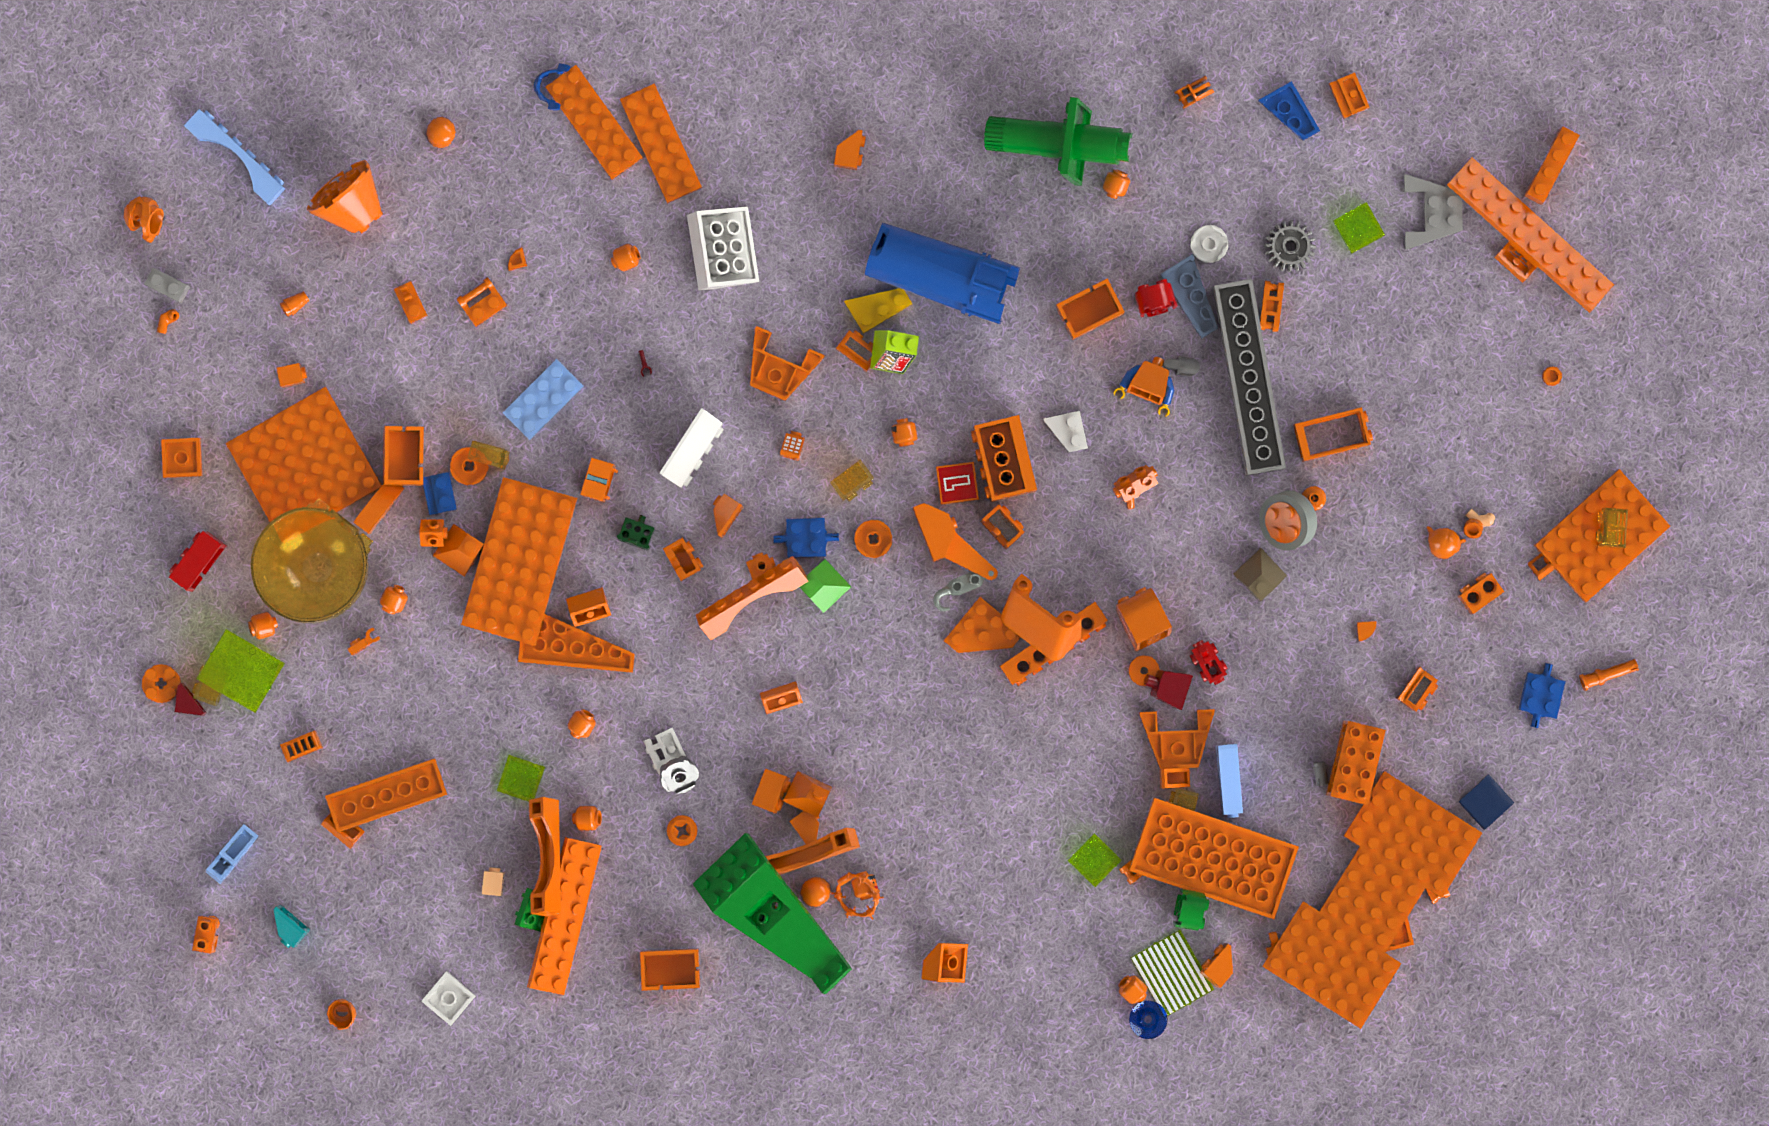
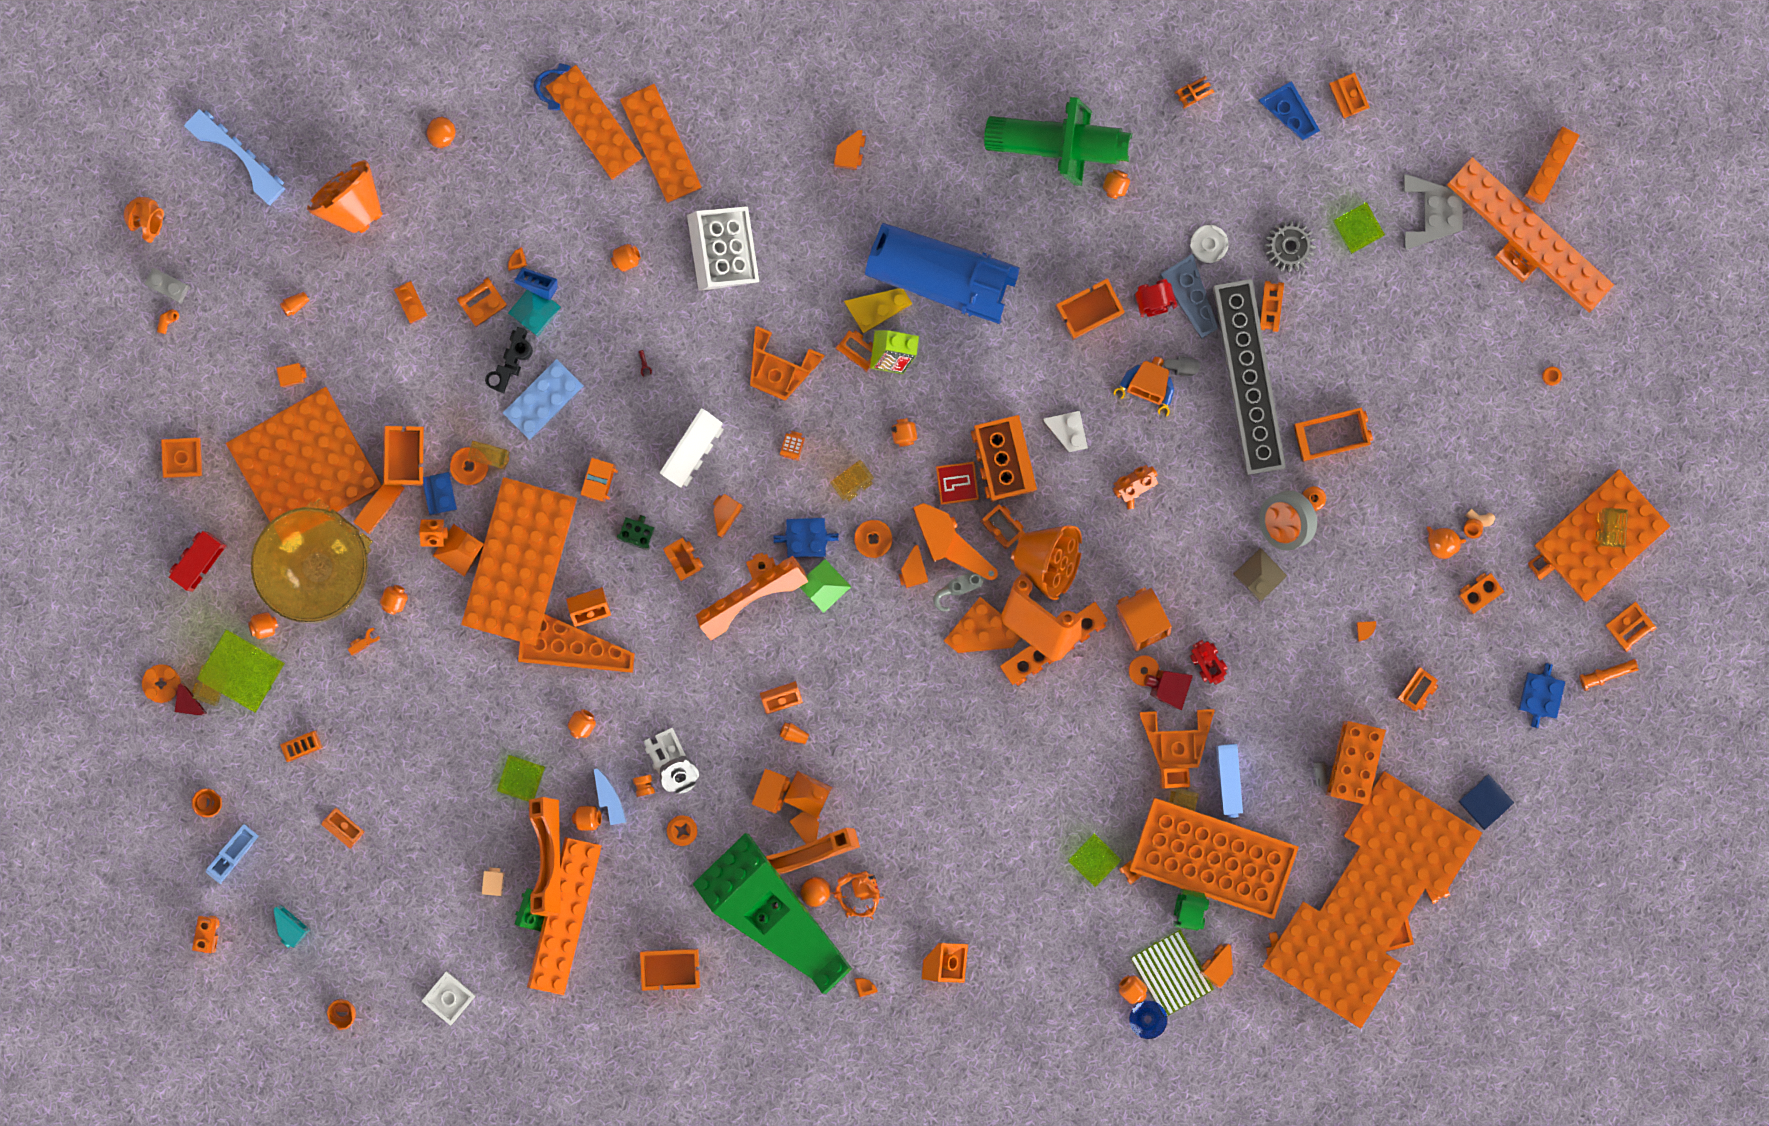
orange plate [325,758,448,833] -> none
none -> orange hair [191,788,222,817]
none -> black plate [485,326,533,394]
none -> teal slope [508,290,561,337]
none -> blue slope [514,268,558,301]
none -> light blue slope [594,768,627,825]
none -> orange wheel [633,774,655,797]
none -> orange cone [779,722,809,744]
none -> orange tile [854,978,878,997]
none -> orange slope [898,545,928,588]
none -> orange cone [1011,525,1082,600]
none -> orange plate [1605,601,1656,652]

